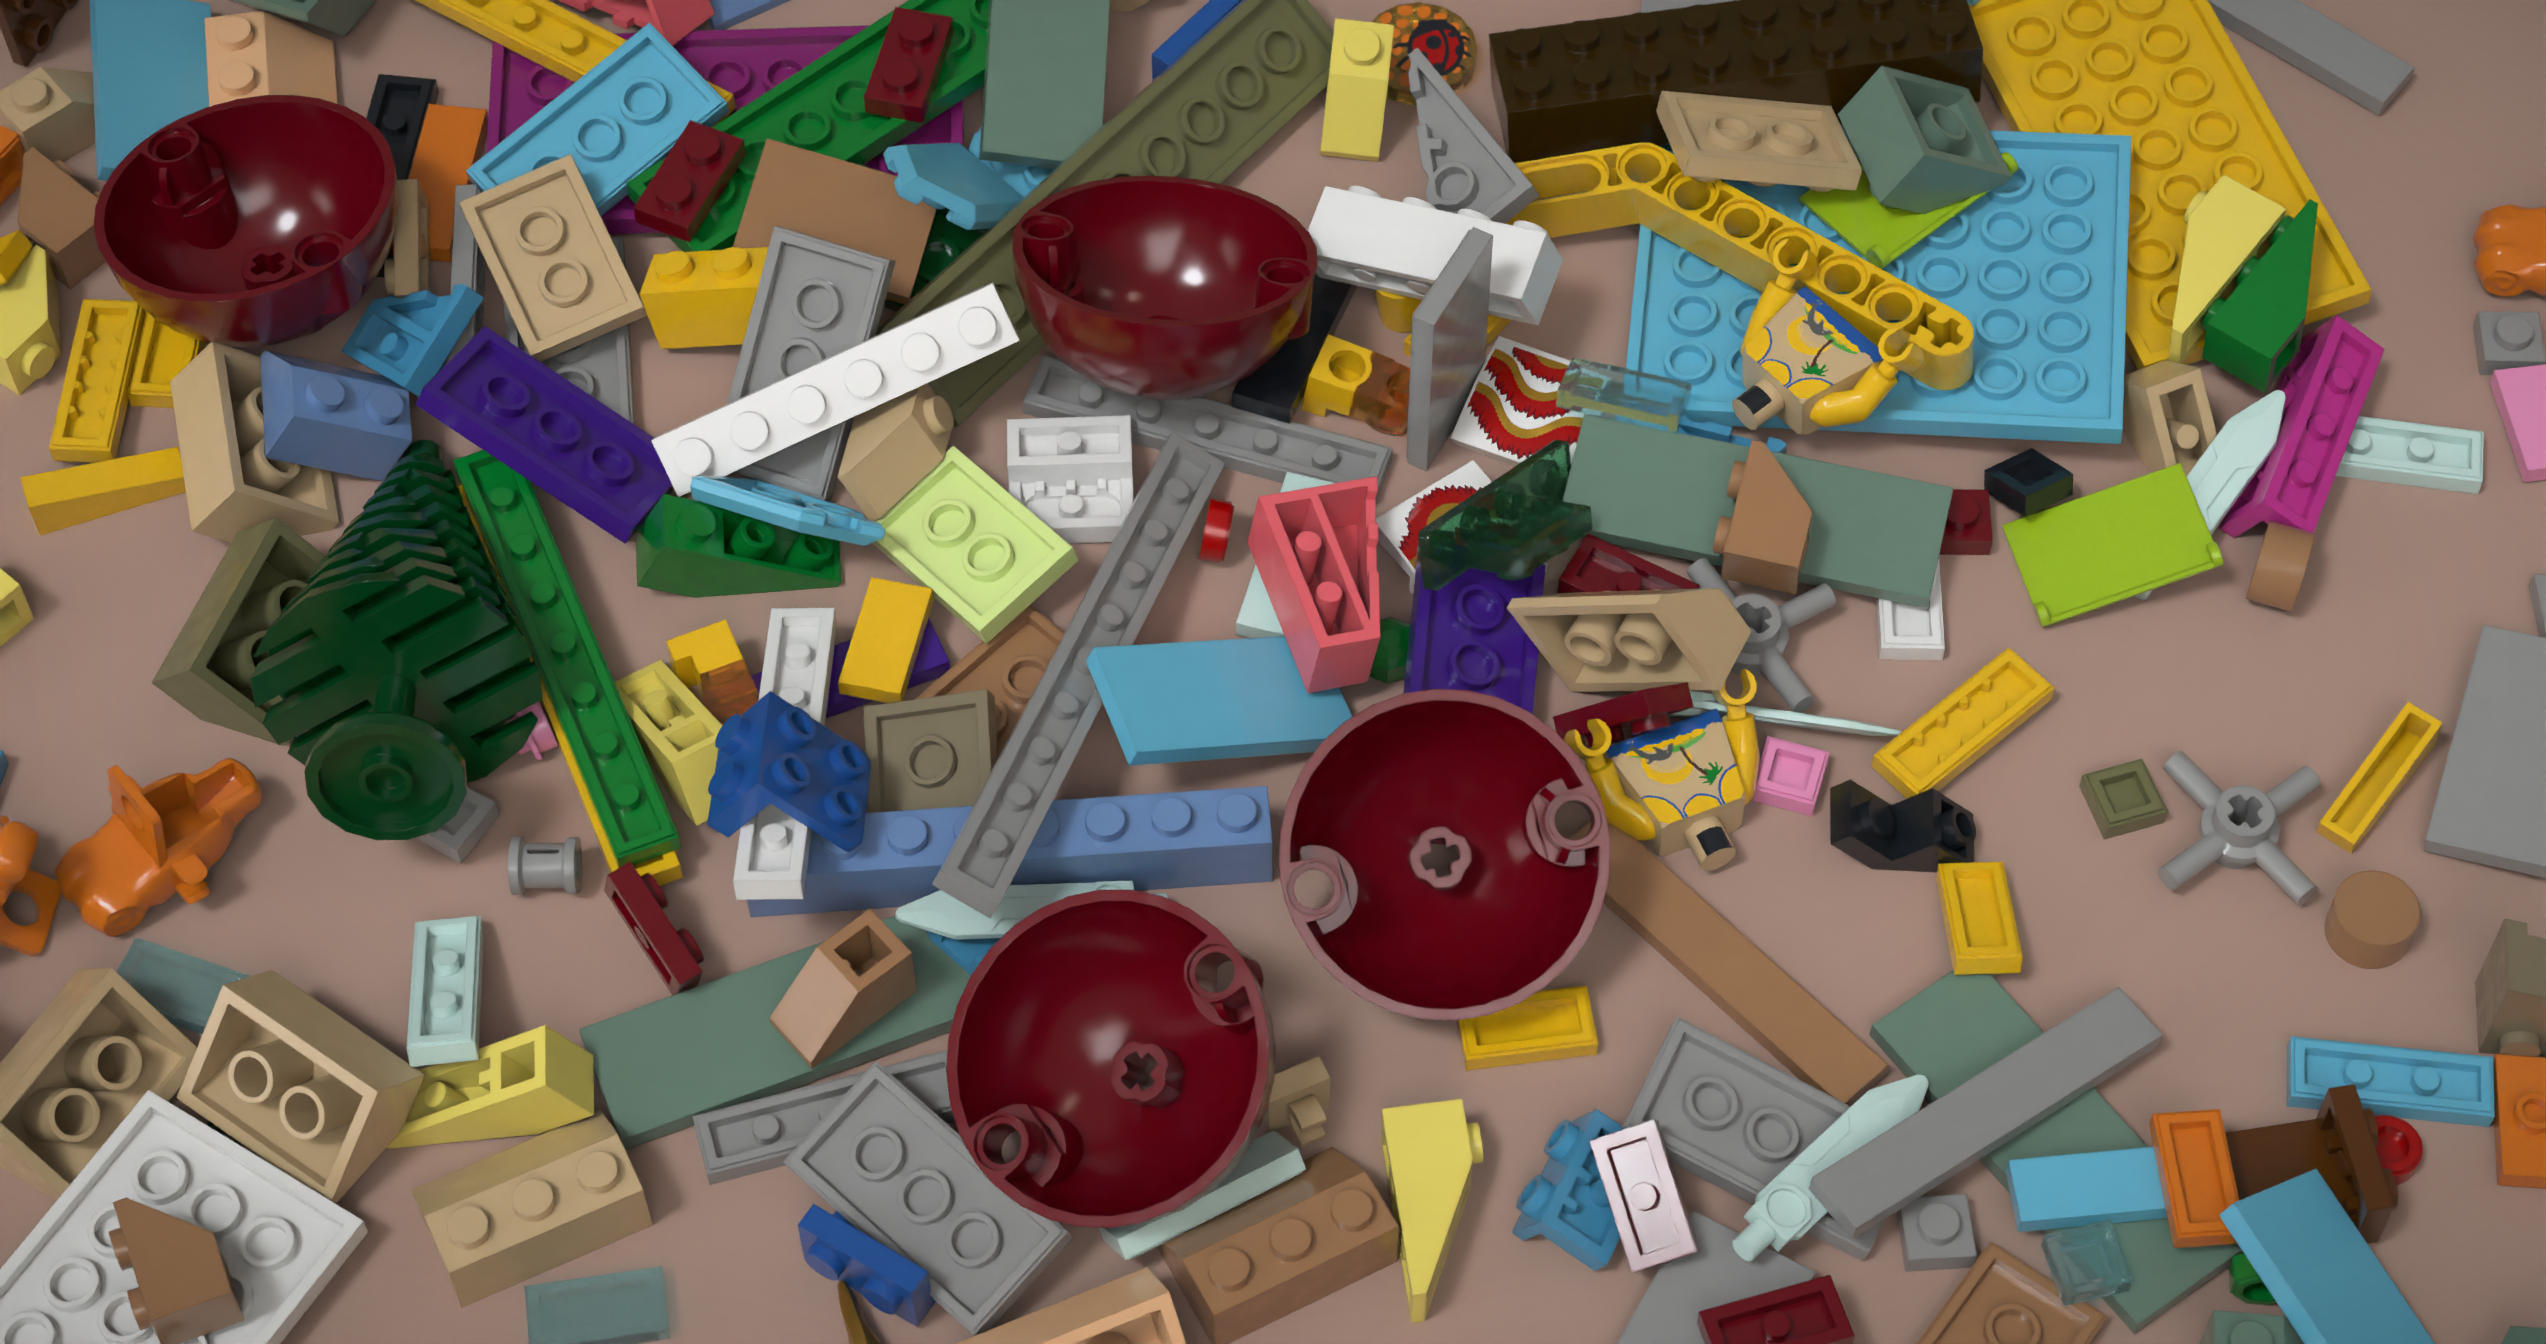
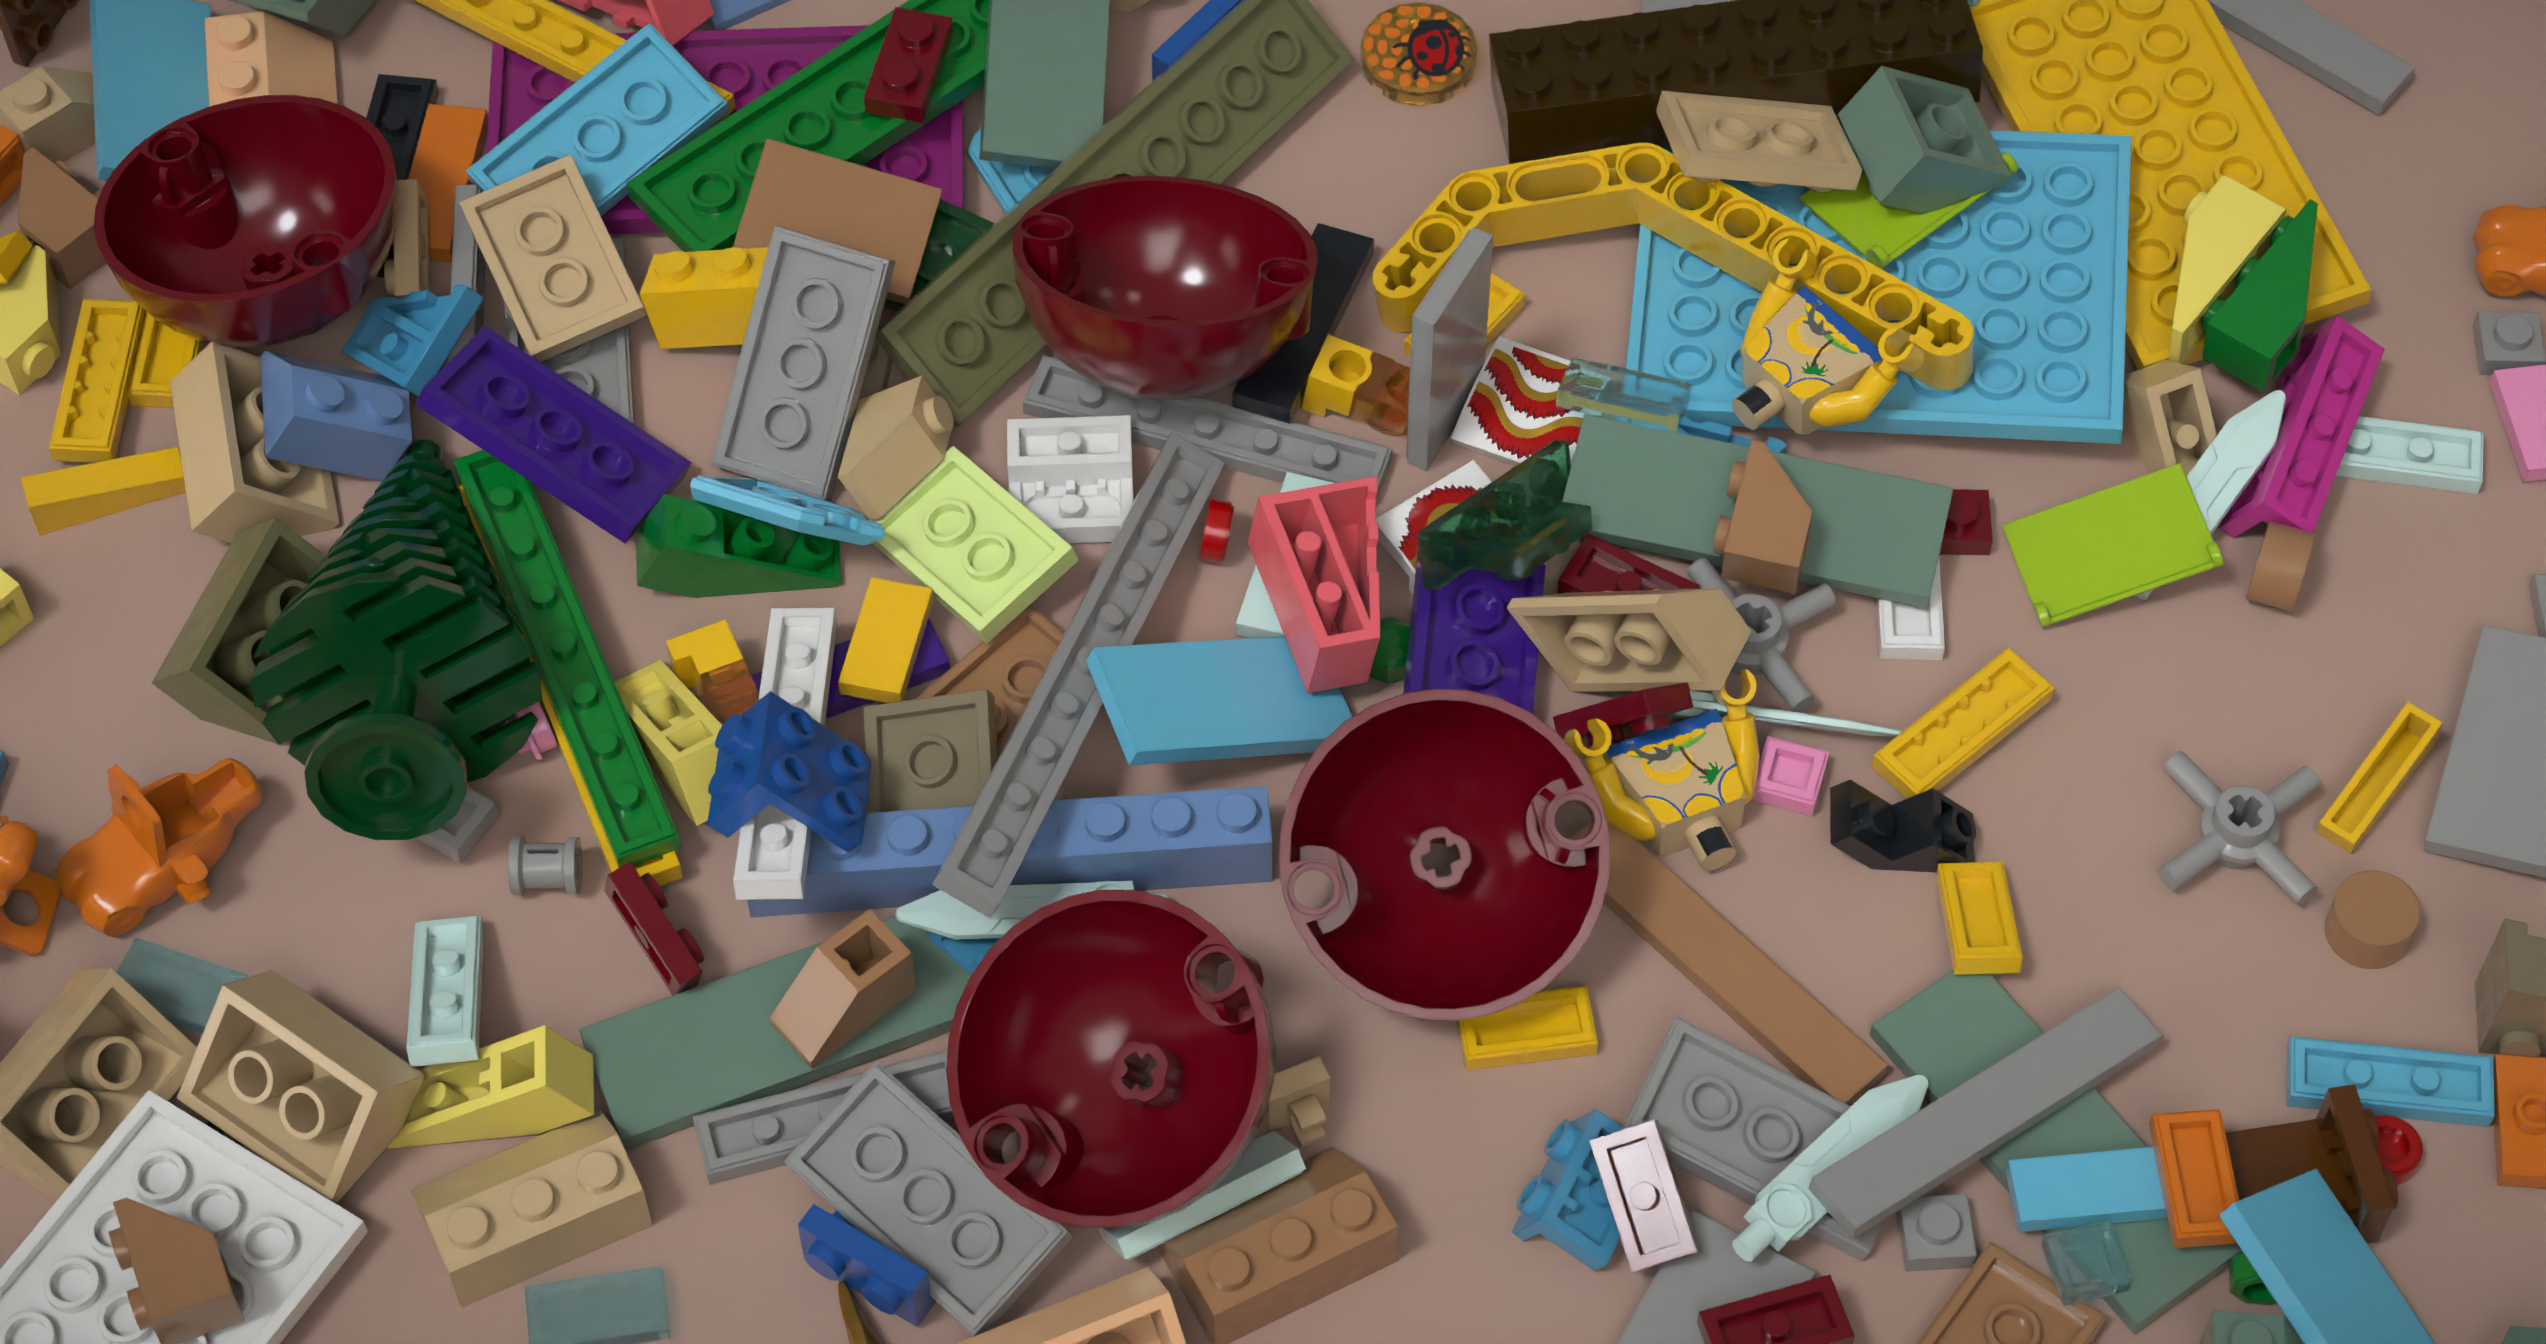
dark red plate [633,120,746,243] -> none
white plate [651,282,1020,497] -> none
medium azure tile [883,143,1023,230] -> none
white brick [1308,186,1563,326] -> none
light yellow slope [1320,18,1394,162] -> none
light yellow slope [1380,1099,1483,1323] -> none
light grey wing [1408,48,1540,224] -> none
black plate [1984,448,2073,517] -> none
olive tile [2079,759,2168,840] -> none

